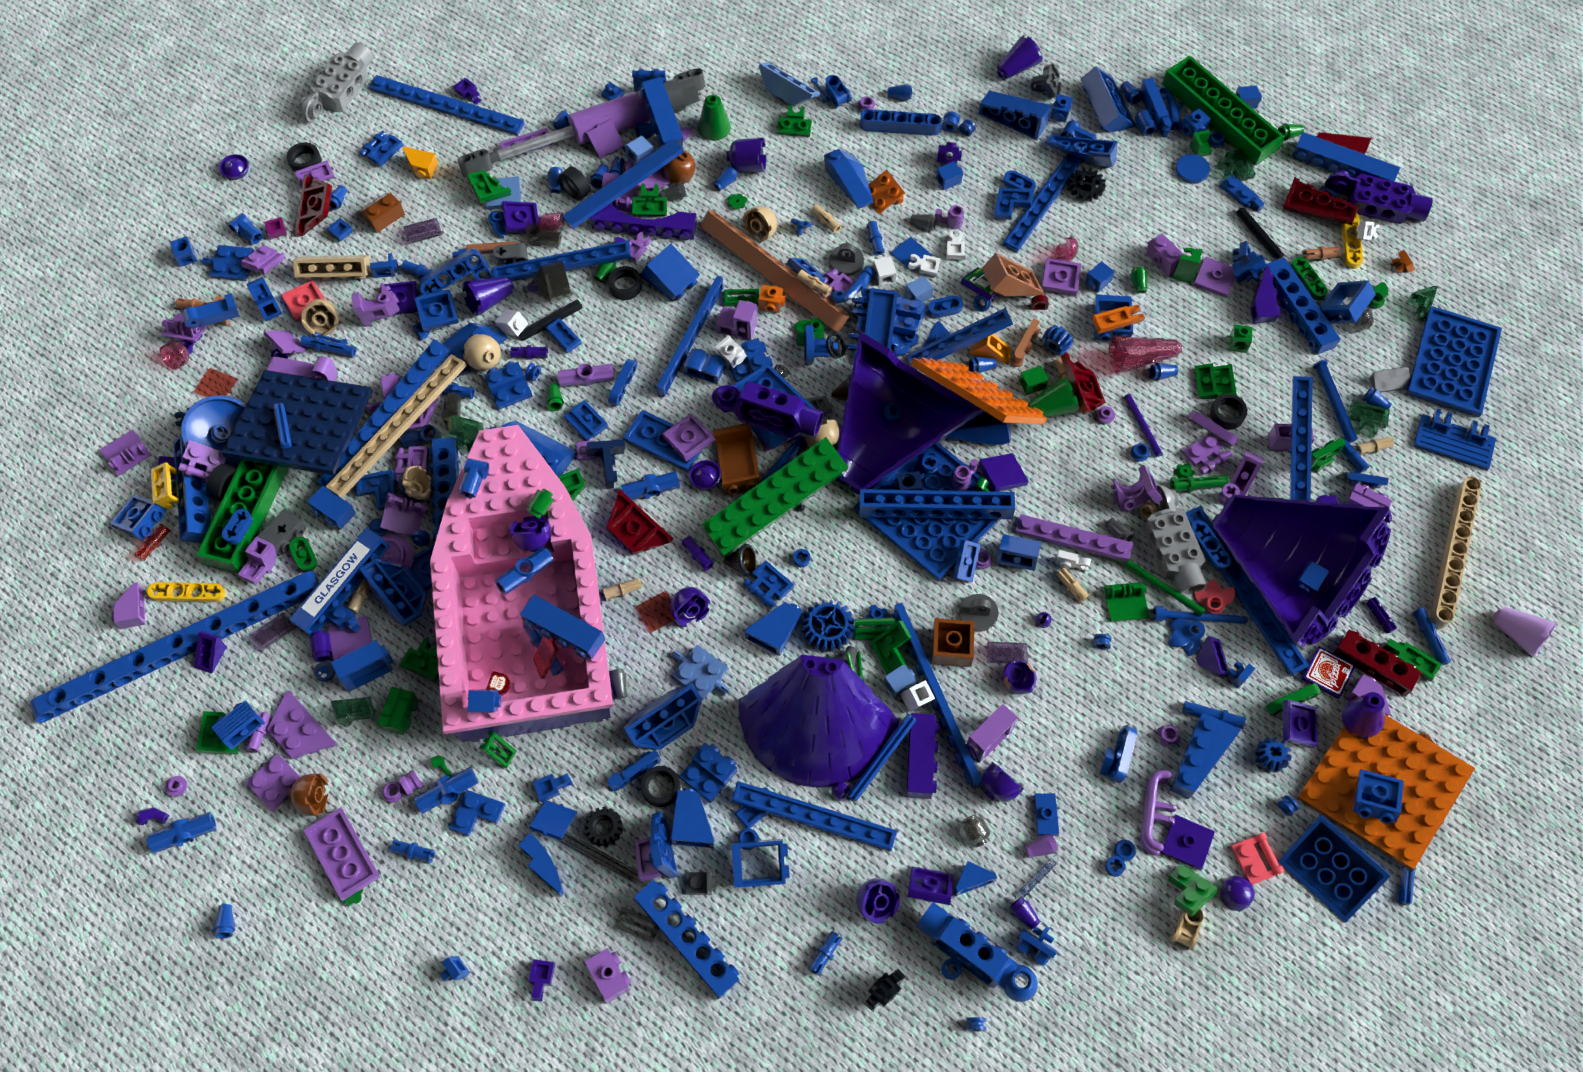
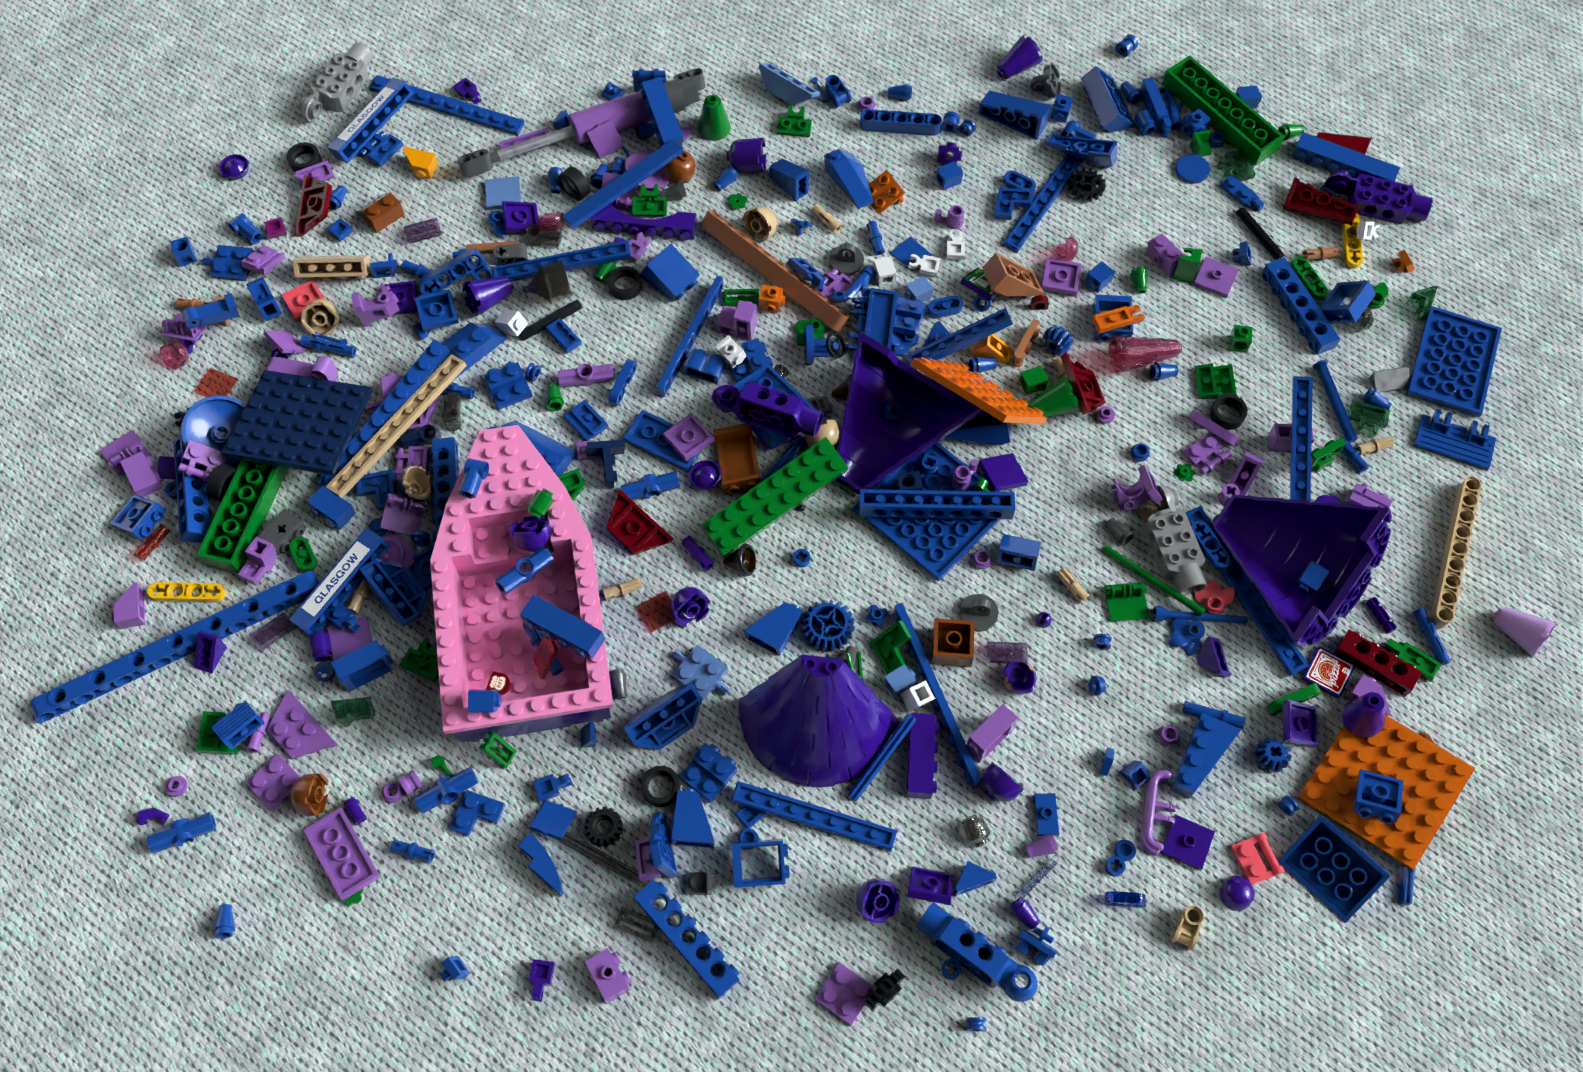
yellow hinge [151,462,179,509] -> none
blue beam [222,509,253,545] -> none
blue axle [273,403,292,449] -> none
green brick [377,687,419,735] -> none
clear green plate [447,414,484,453] -> none
tan cylinder [463,334,501,371] -> none
green wing [467,170,511,203] -> none
dark purple pin [510,345,548,359] -> none
blue hinge [607,749,661,791] -> none
medium blue brick [625,136,653,165] -> none
blue plate [743,560,794,609] -> none
tan pin [796,270,832,298] -> none
blue pin [808,931,843,976] -> none
dark purple hinge [831,782,849,801] -> none
green tile [855,618,895,640] -> none
dark grey cone [910,214,937,231] -> none
plate [953,540,981,582] -> none
medium lavender plate [1015,514,1133,563] -> none
white plate [1055,550,1091,571] -> none
blue beam [1108,725,1137,783] -> none
dark purple bar [1124,394,1163,457] -> none
green plate [1168,864,1217,917] -> none
green pin [1170,475,1229,493] -> none
blue tile [1228,661,1256,688] -> none
blue hips [1232,251,1267,283] -> none
dark purple slope [1250,266,1281,324] -> none
blue plate [1345,472,1389,489] -> none
none -> medium lavender brick [120,451,162,497]
none -> blue brick [327,77,414,163]
none -> dark purple pin [343,797,367,825]
none -> blue slope [581,722,596,748]
none -> blue slope [769,158,809,201]
none -> medium lavender plate [815,962,873,1026]
none -> blue plate [1088,675,1106,696]
none -> clear blue beam [1105,891,1146,908]
none -> blue wheel [1115,34,1138,57]
none -> blue slope [1120,760,1151,790]

